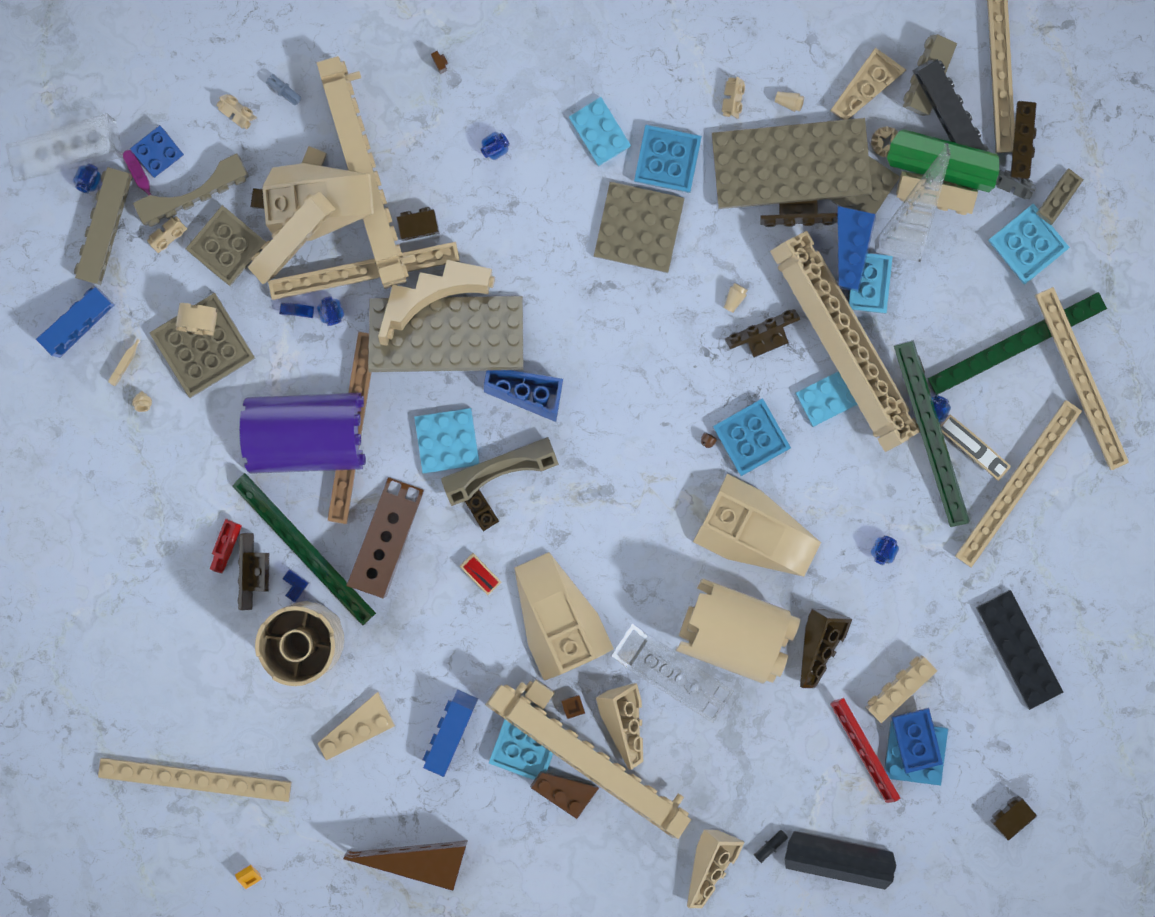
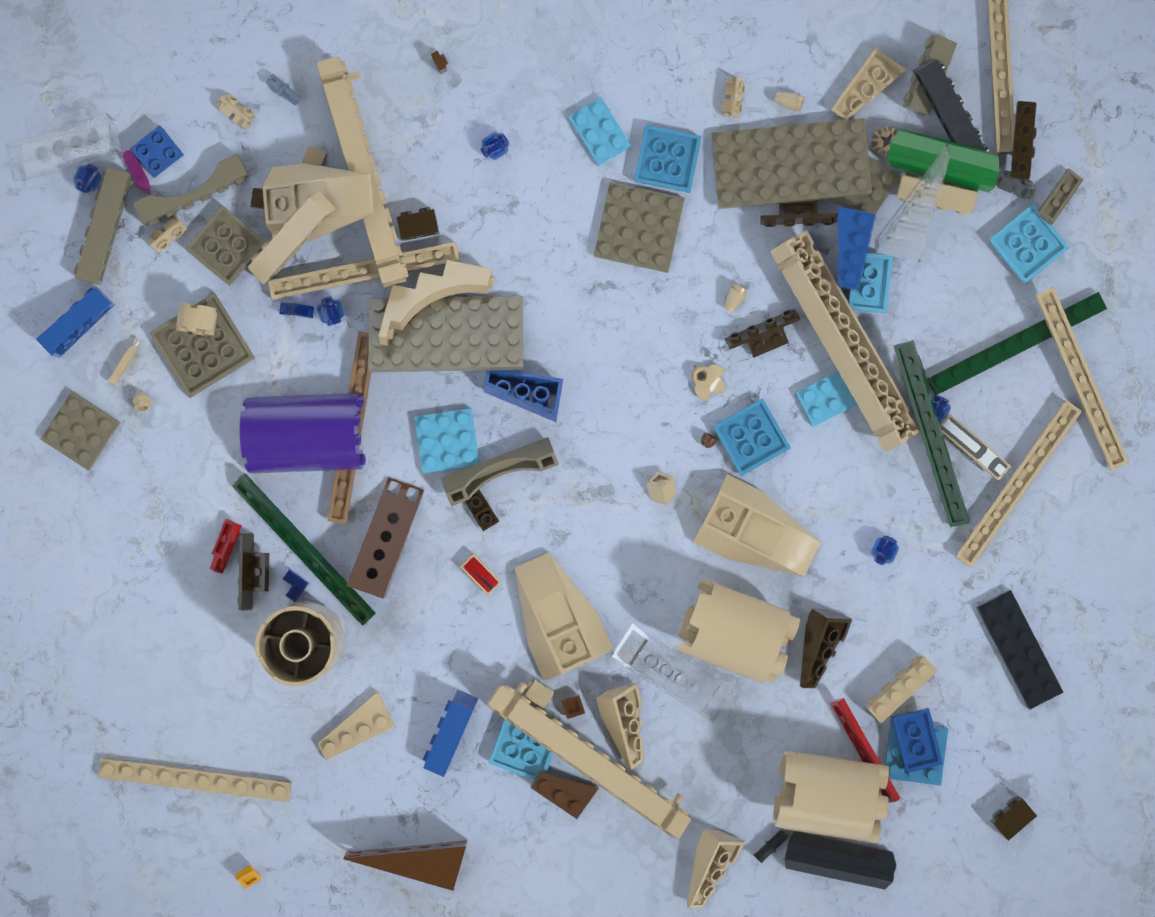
none -> dark tan plate [40,391,121,471]
none -> tan panel [647,471,677,505]
none -> tan plate [691,365,726,402]
none -> tan brick [773,751,889,843]

